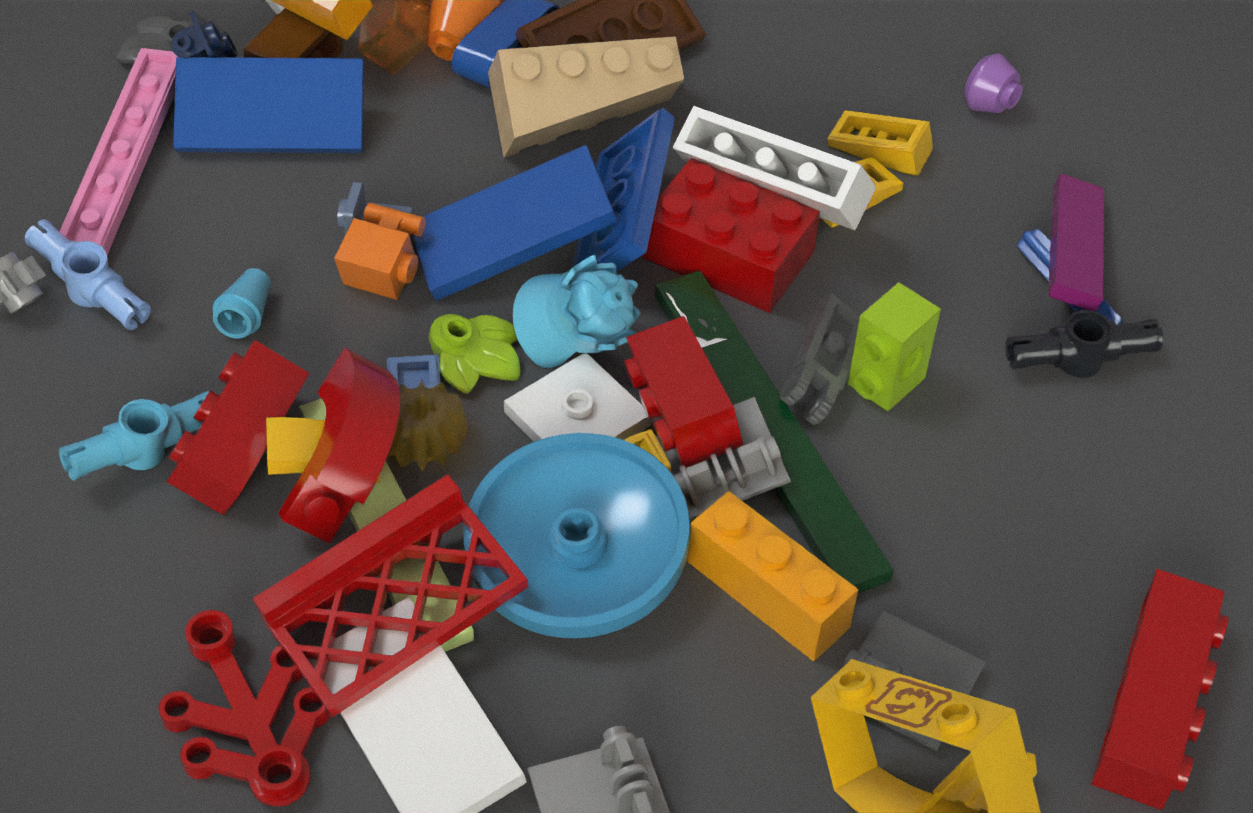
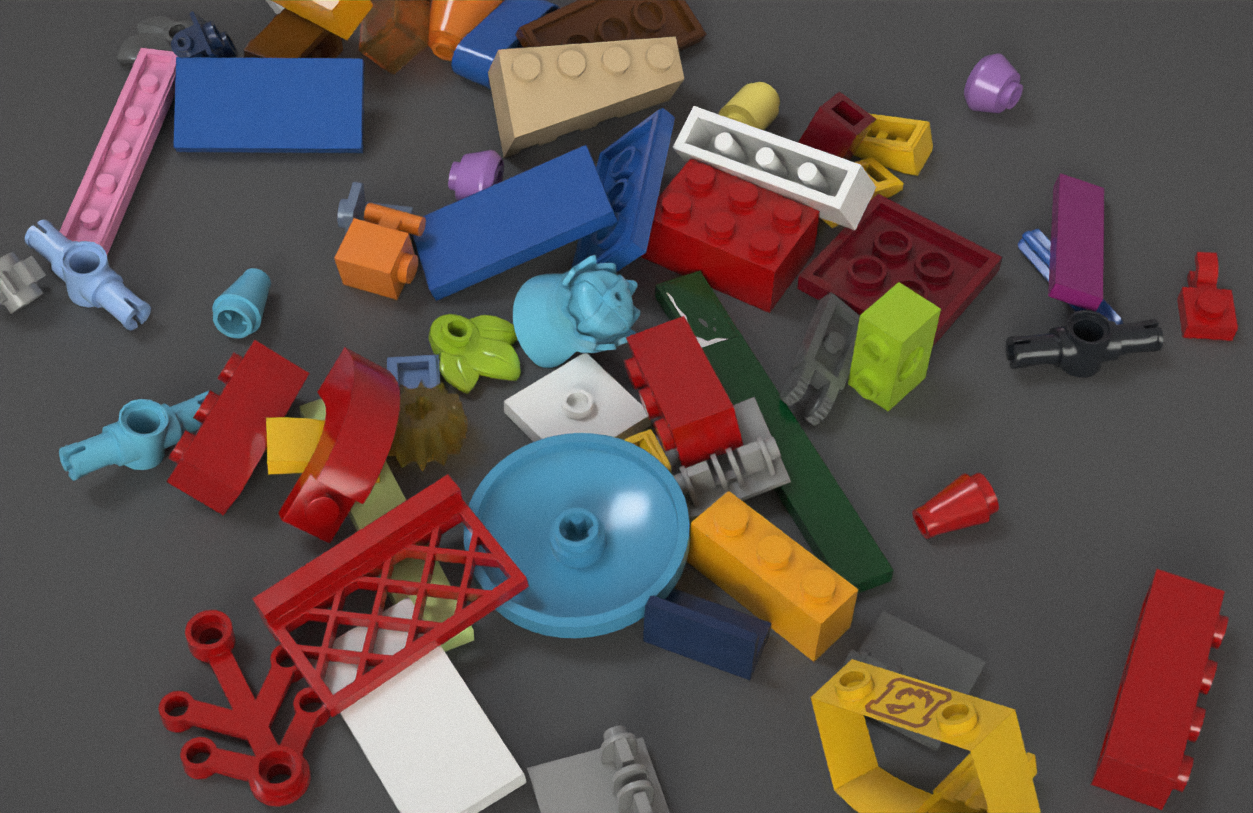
none -> medium lavender cone [448,150,504,201]
none -> dark blue panel [643,588,772,680]
none -> light yellow brick [718,82,780,130]
none -> dark red plate [797,194,1003,346]
none -> dark red brick [798,91,876,161]
none -> red cone [912,472,999,539]
none -> red plate [1177,252,1238,341]

